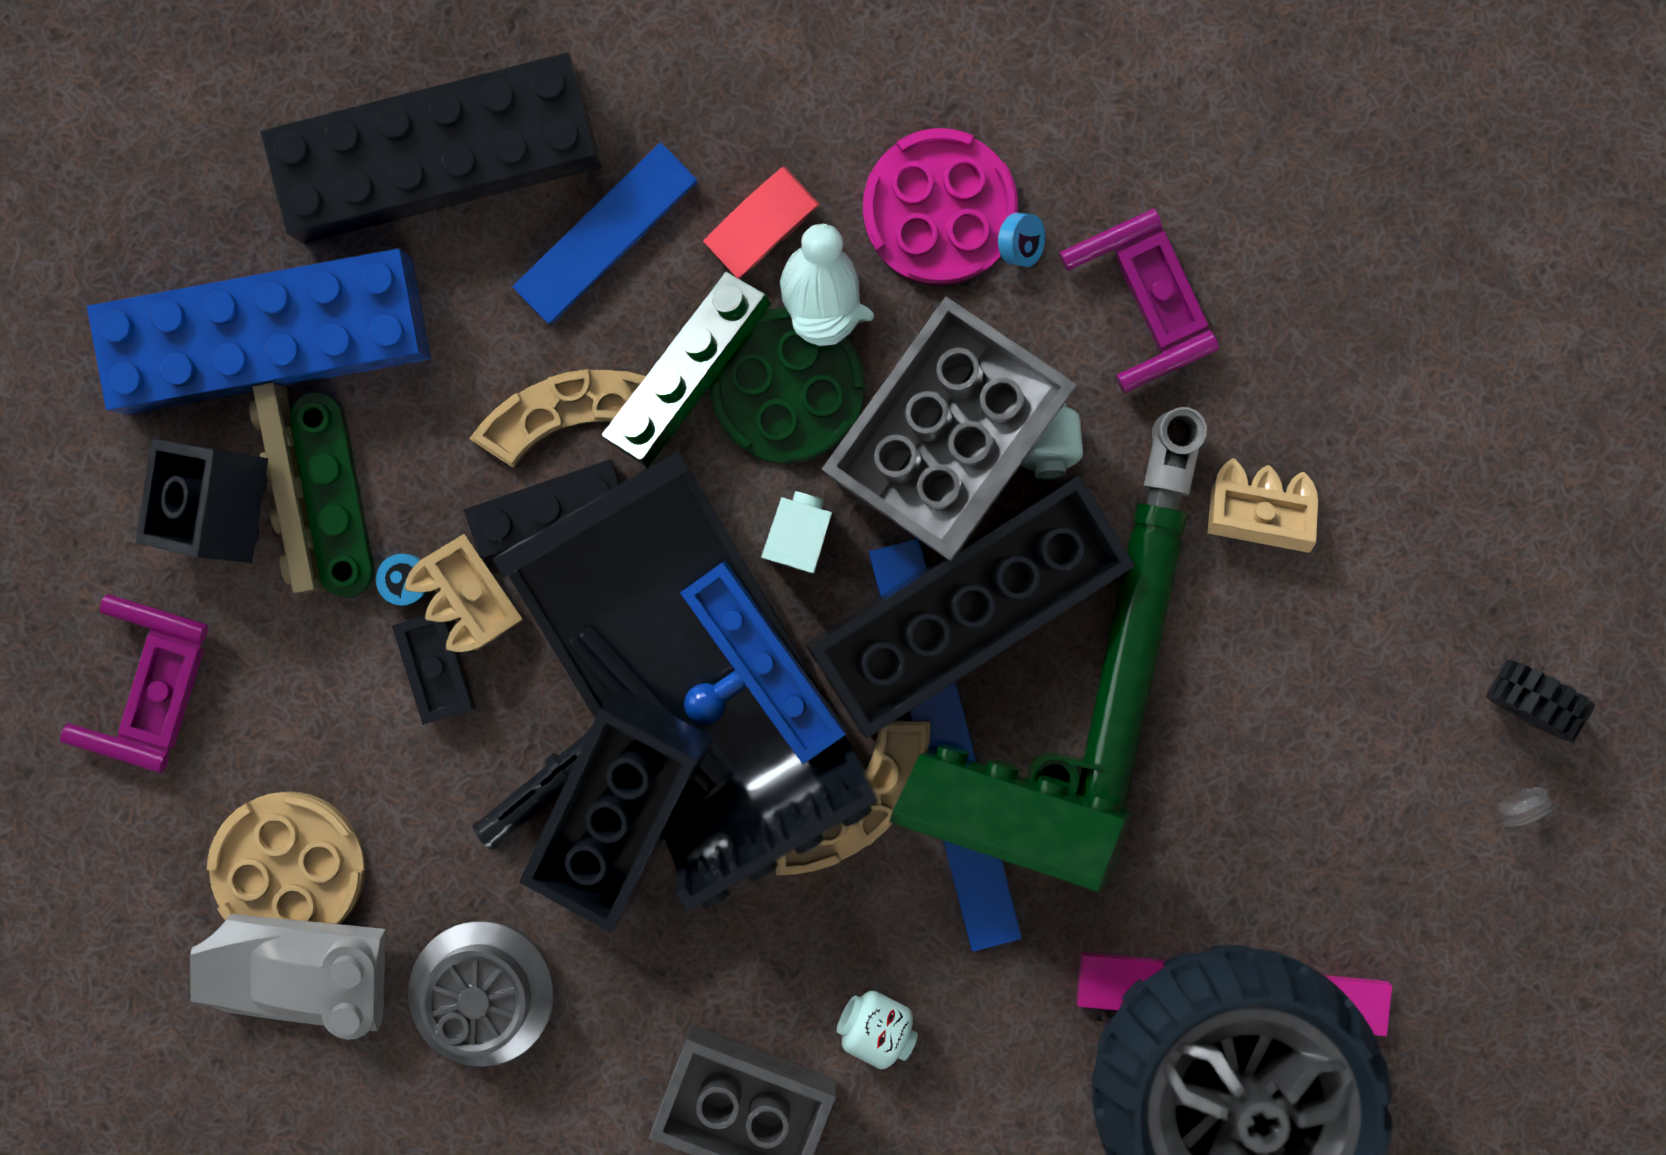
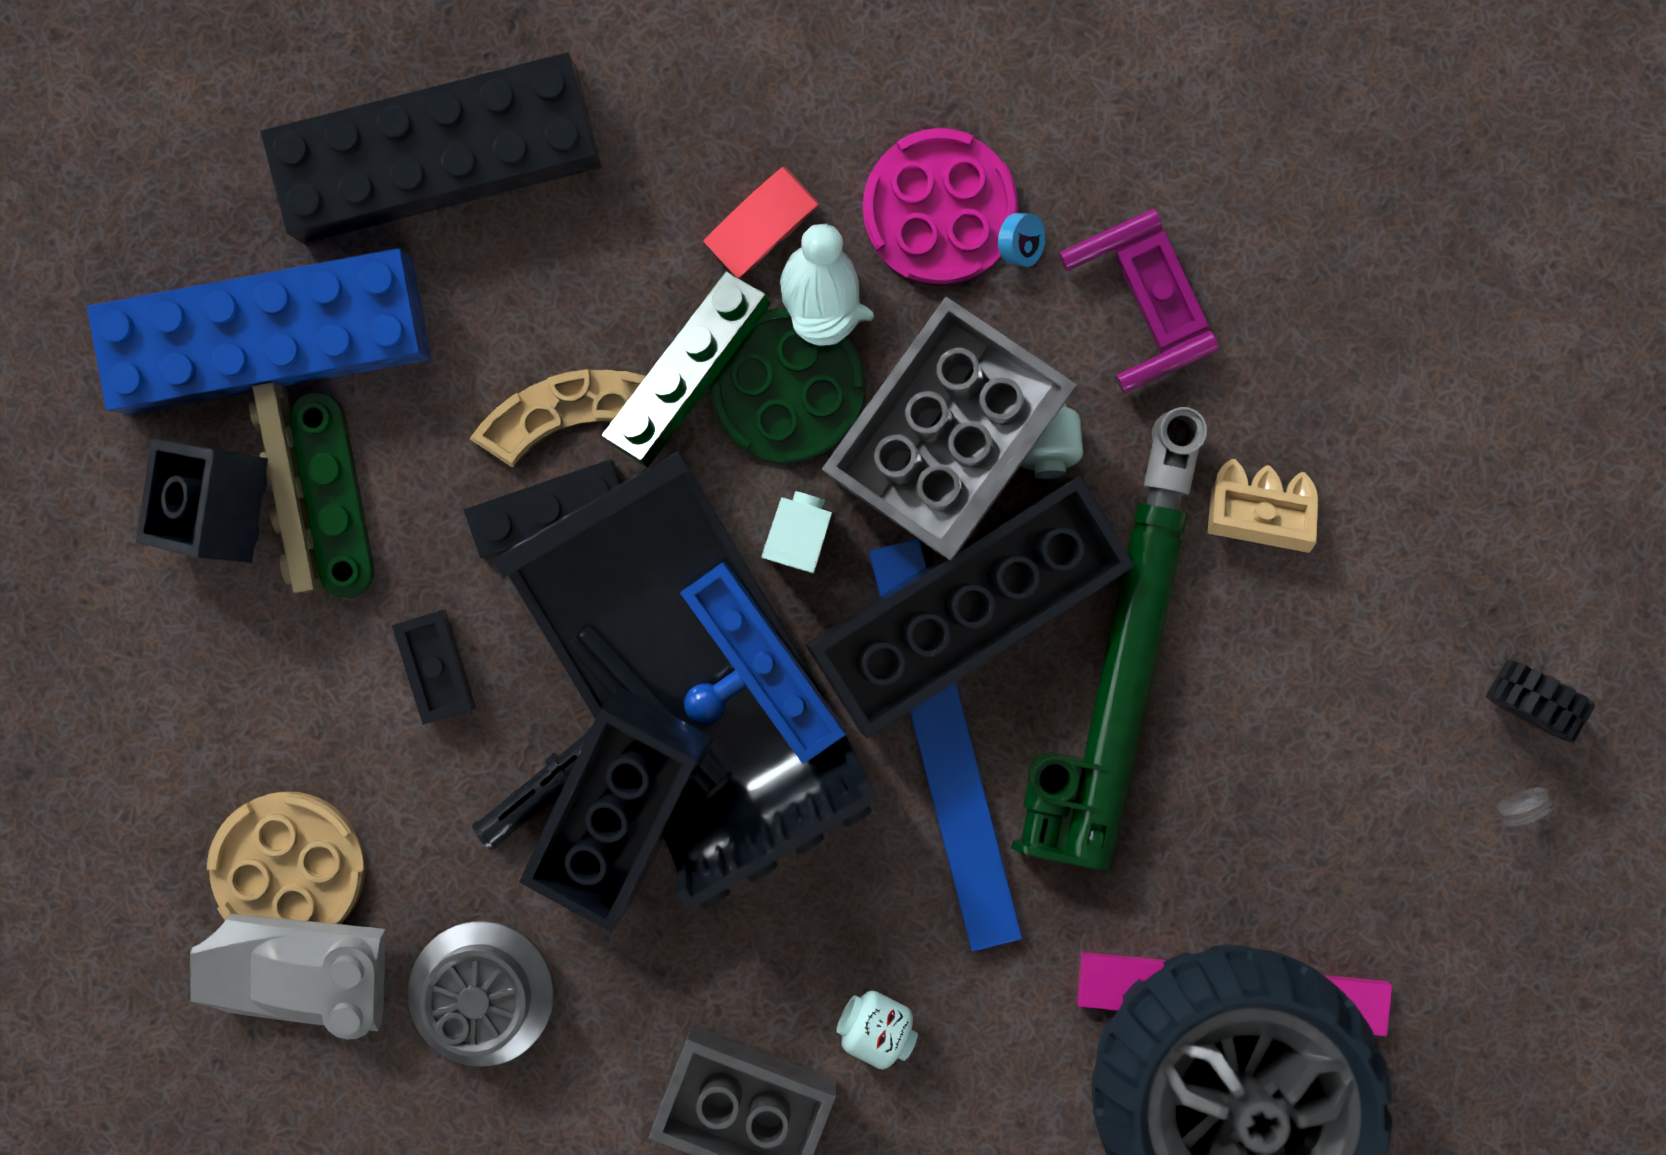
magenta plate [60,594,209,773] -> none
dark azure tile [376,554,428,606] -> none
tan plate [405,534,523,652] -> none
blue tile [512,142,698,326] -> none
tan tile [776,720,931,875] -> none
dark green slope [889,744,1133,892] -> none

